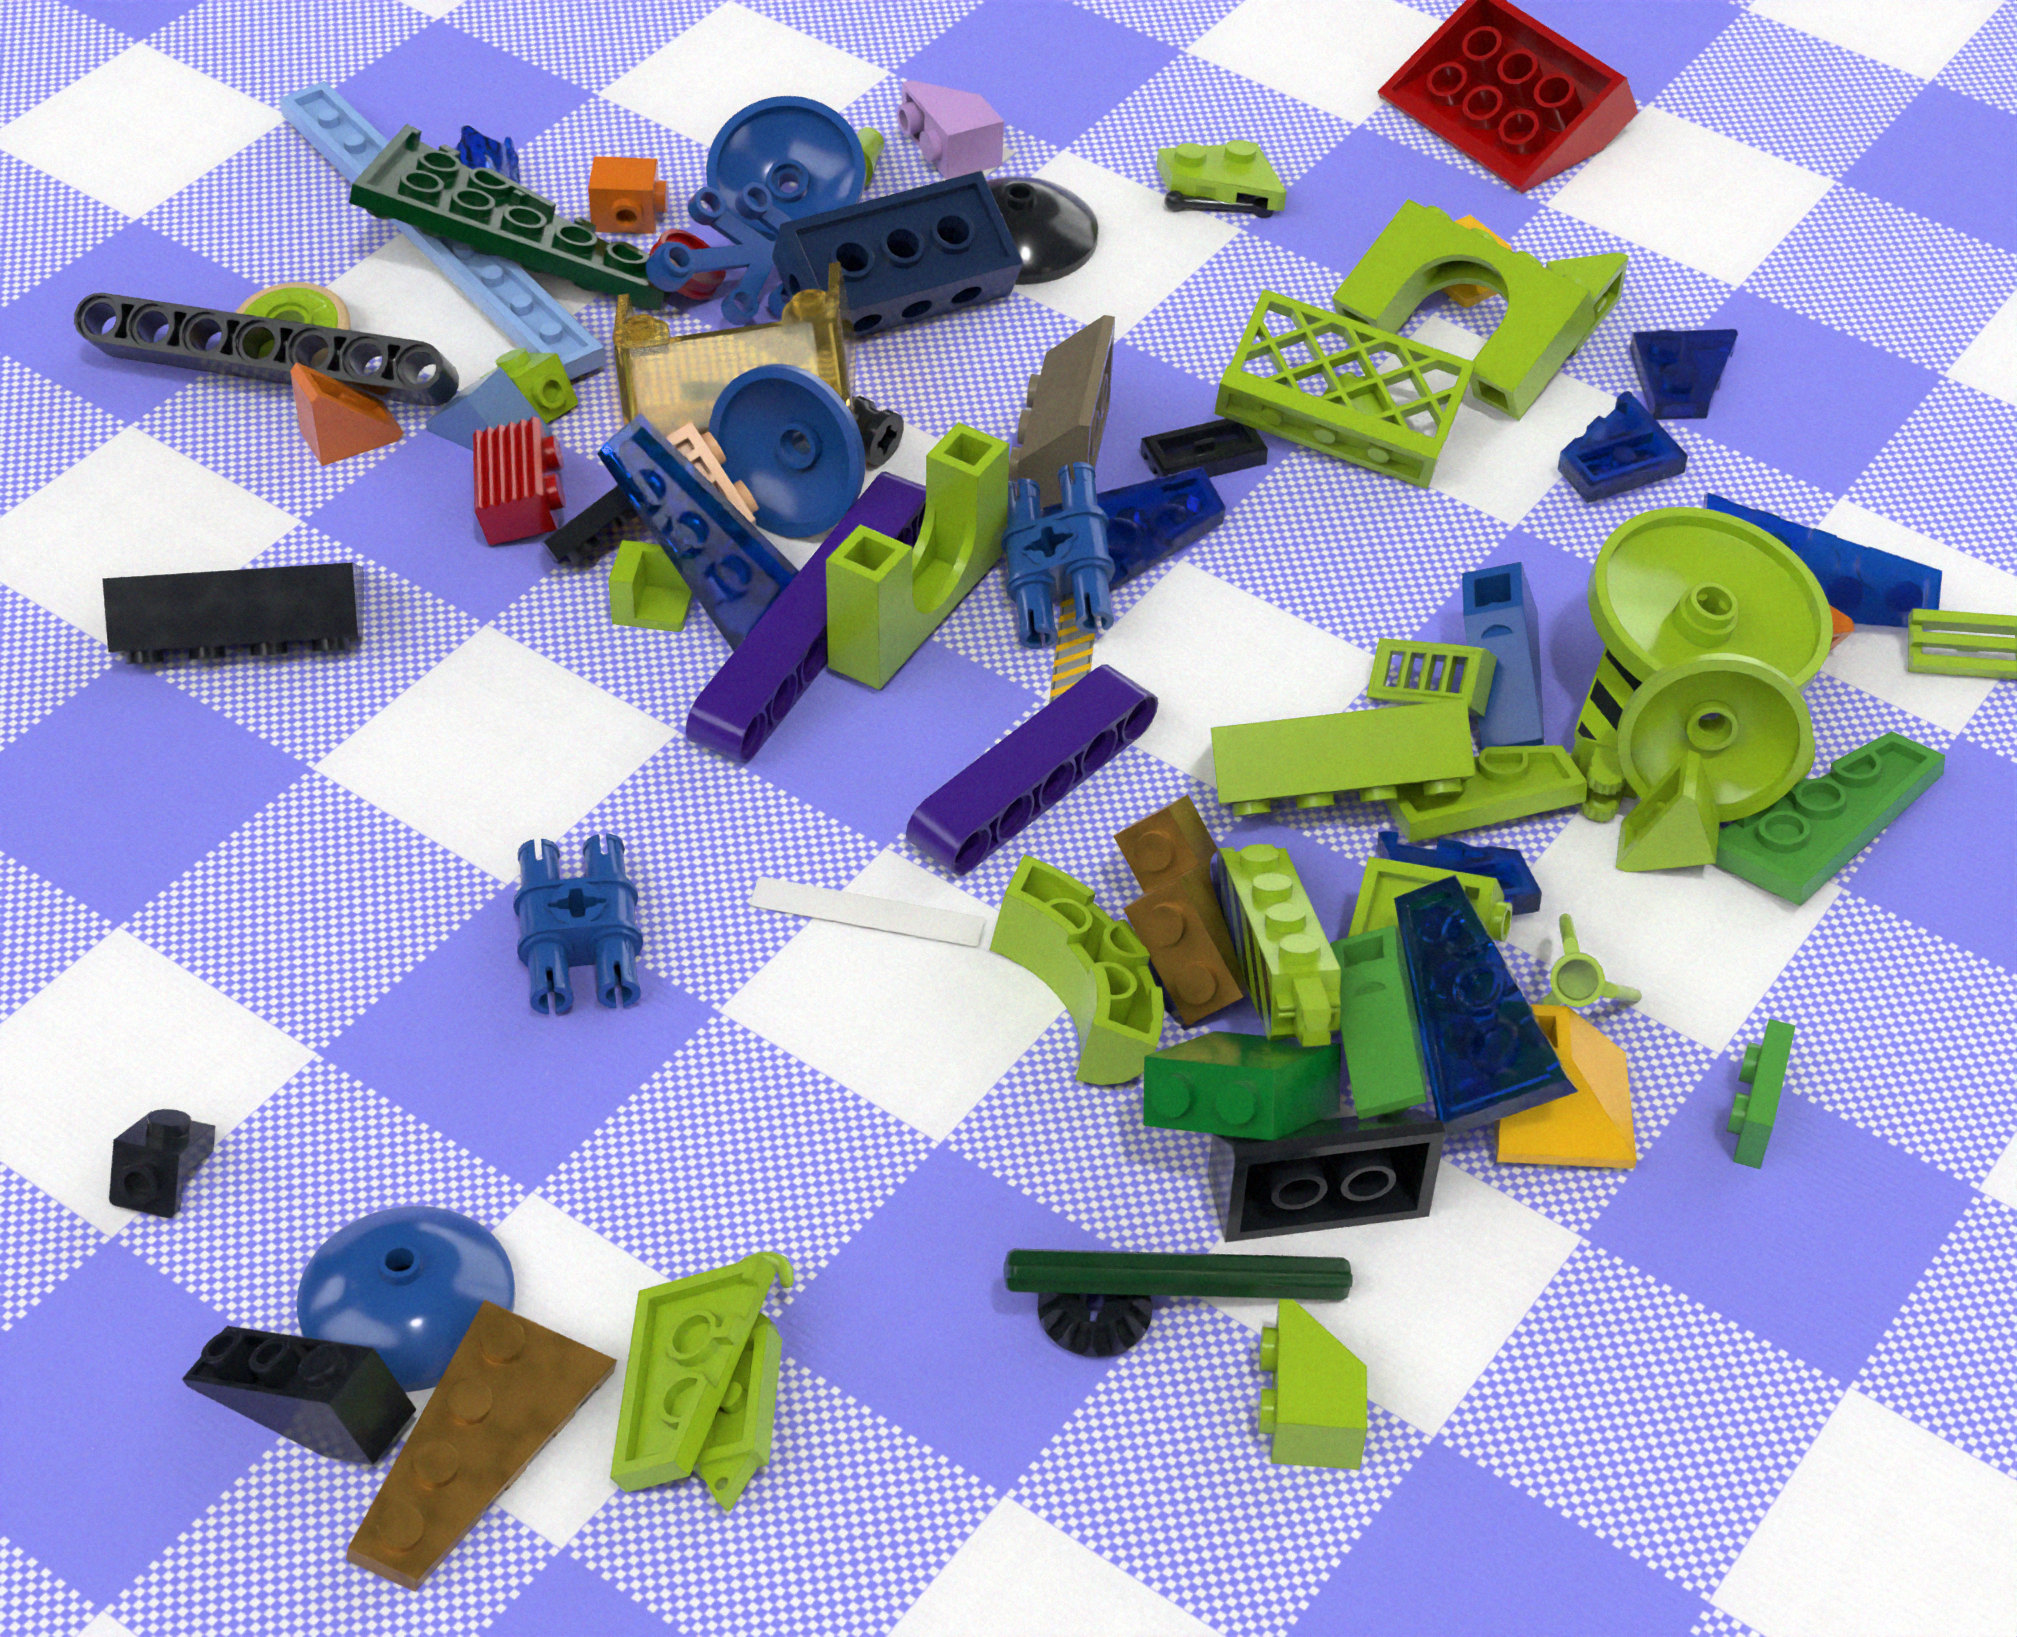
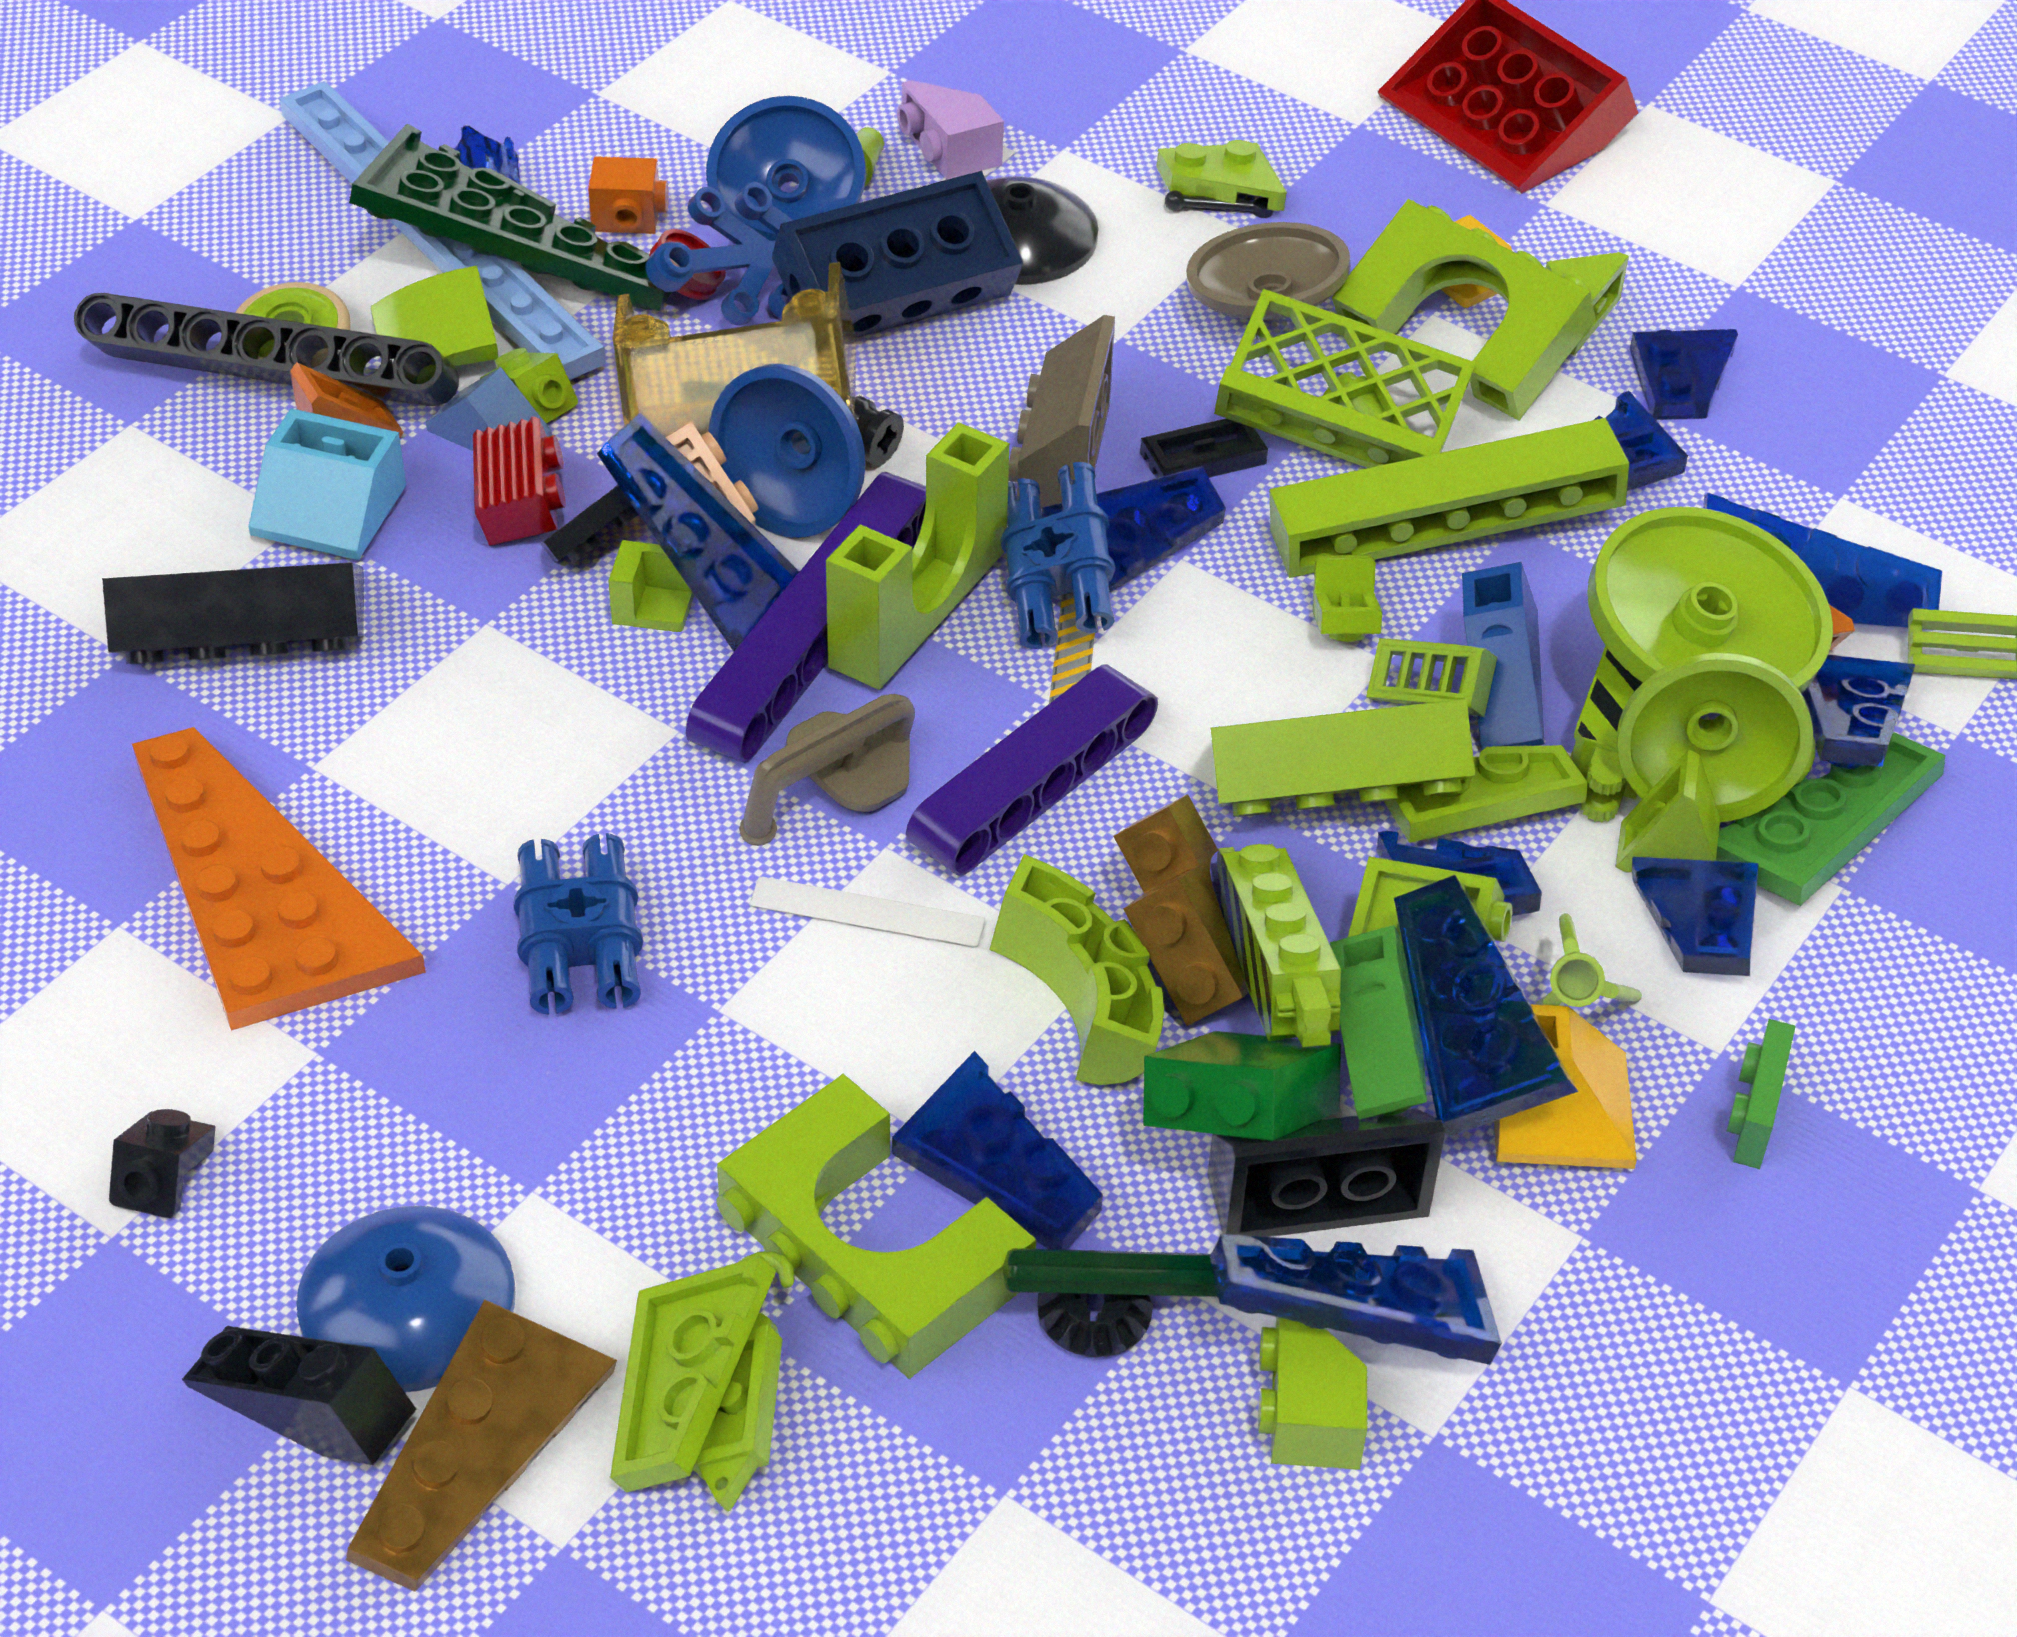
none -> orange wing [132,727,426,1031]
none -> medium azure slope [248,408,406,560]
none -> lime slope [370,265,499,384]
none -> lime arch [716,1073,1036,1379]
none -> dark tan piece [739,694,915,846]
none -> clear blue wing [892,1050,1103,1250]
none -> dark tan dish [1186,222,1351,321]
none -> clear blue wing [1210,1234,1502,1365]
none -> lime brick [1269,418,1629,578]
none -> lime bracket [1312,555,1382,642]
none -> clear blue wing [1632,857,1759,976]
none -> clear blue wing [1802,655,1916,769]

